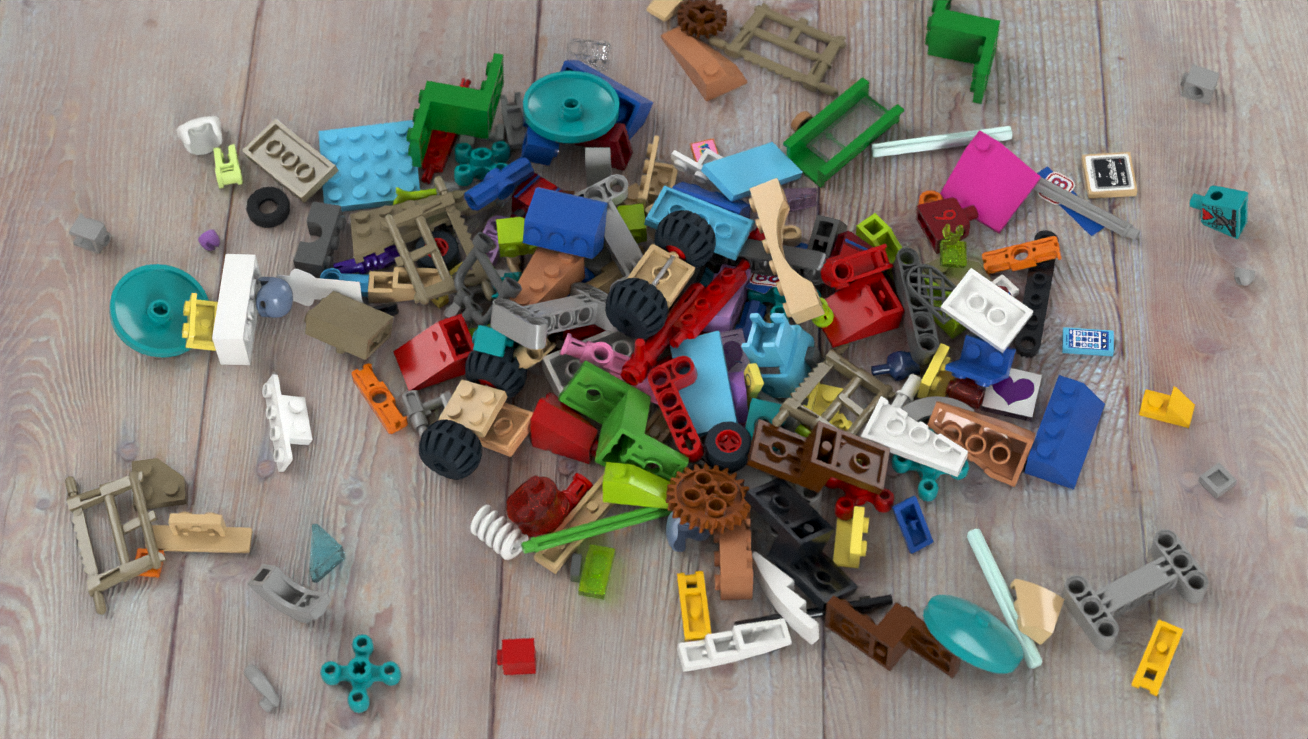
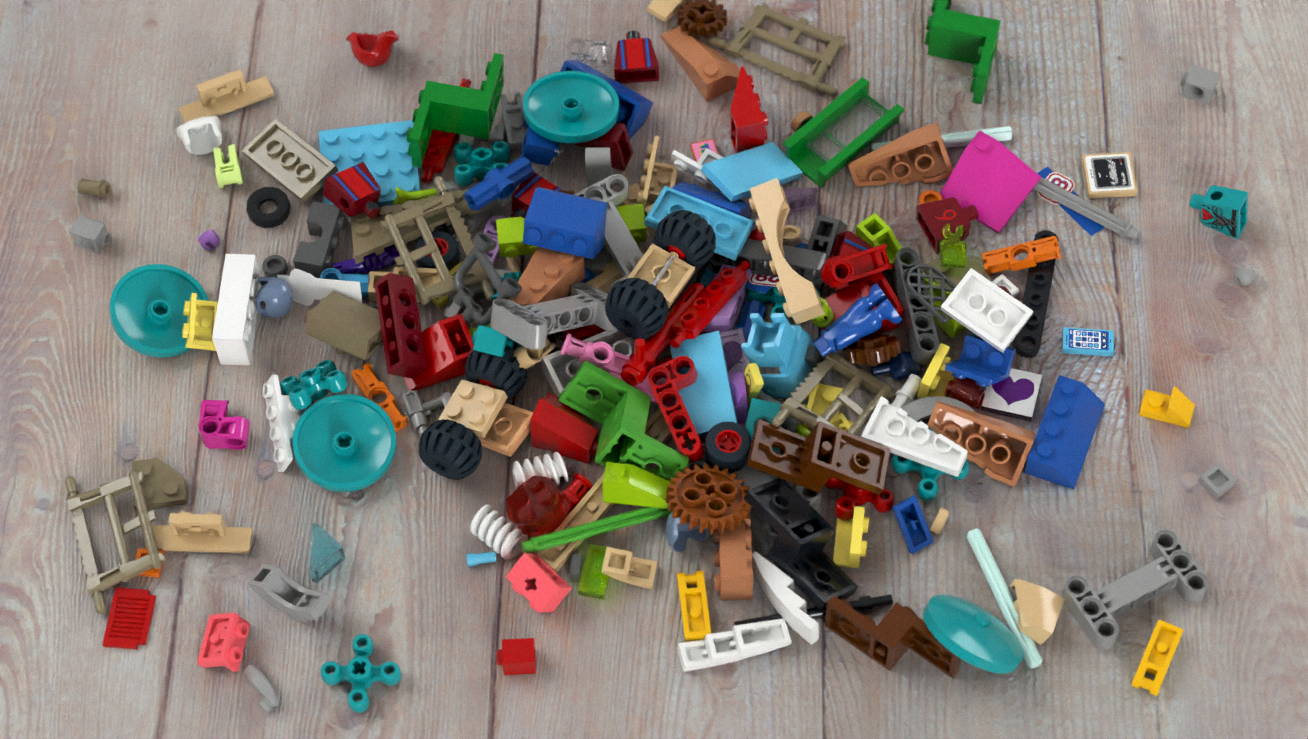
none -> dark tan pin [78,178,111,199]
none -> red window [102,587,156,650]
none -> tan bracket [178,69,274,123]
none -> coral bracket [197,612,250,672]
none -> dark pink piece [198,400,250,450]
none -> dark grey tile [262,255,288,278]
none -> teal gear [280,360,348,410]
none -> teal dish [293,394,396,492]
none -> dark red torso [323,162,381,219]
none -> red hair [346,31,399,67]
none -> dark red brick [374,273,427,378]
none -> medium azure piece [466,551,496,567]
none -> coral brick [506,553,572,613]
none -> white piece [512,452,568,494]
none -> tan slope [602,547,657,589]
none -> dark red torso [614,31,659,84]
none -> red slope [730,66,768,154]
none -> blue piece [813,283,902,357]
none -> reddish brown gear [846,333,901,367]
none -> nougat wedge [848,122,953,186]
none -> tan tile [930,507,950,534]

